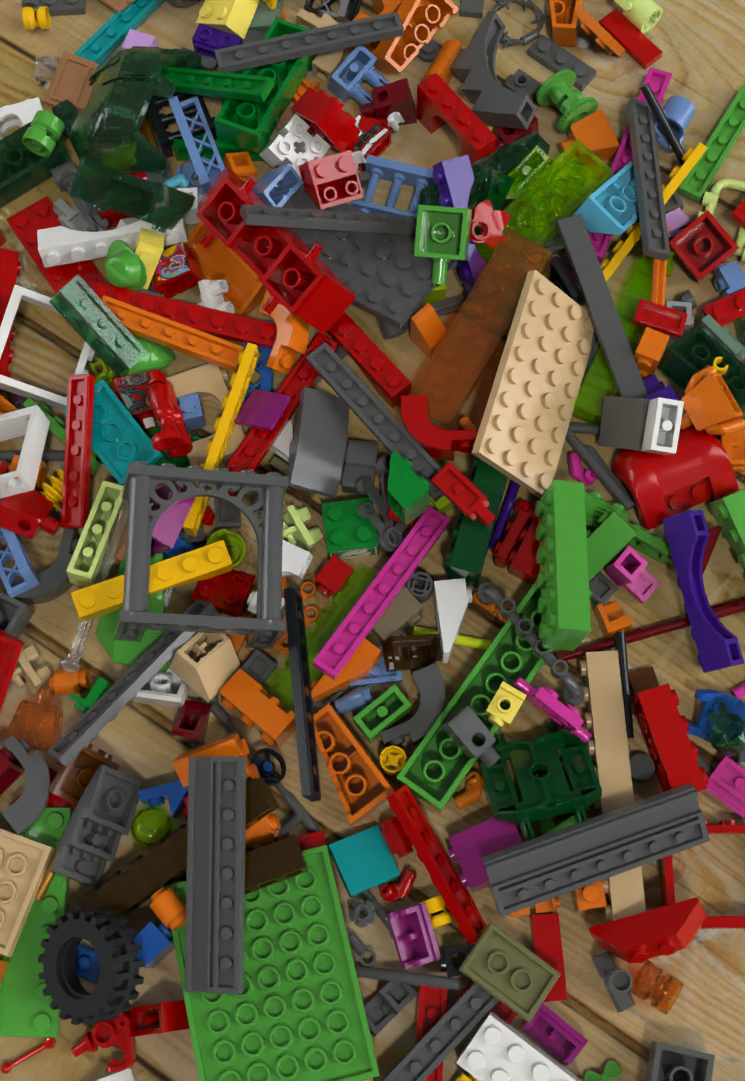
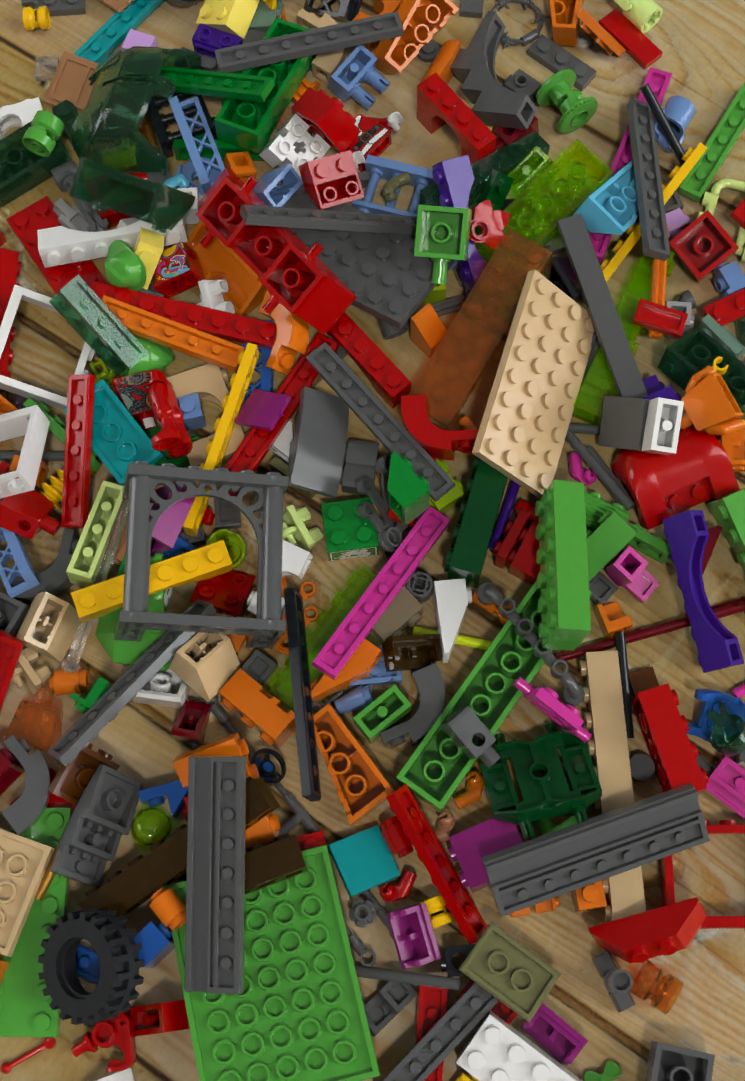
red brick [314,554,355,600] -> none
dark red torso [361,78,417,125] -> none
yellow wheel [380,746,406,776] -> none
red hinge [430,462,496,527] -> none
light yellow brick [485,682,527,728] -> none
red tile [530,913,568,1002] -> none
orange torso [559,109,620,165] -> none
orange brick [634,327,670,380] -> none
none -> tan slope [16,592,81,663]
none -> olive arm [382,172,412,202]
none -> nougat arm [433,811,455,843]

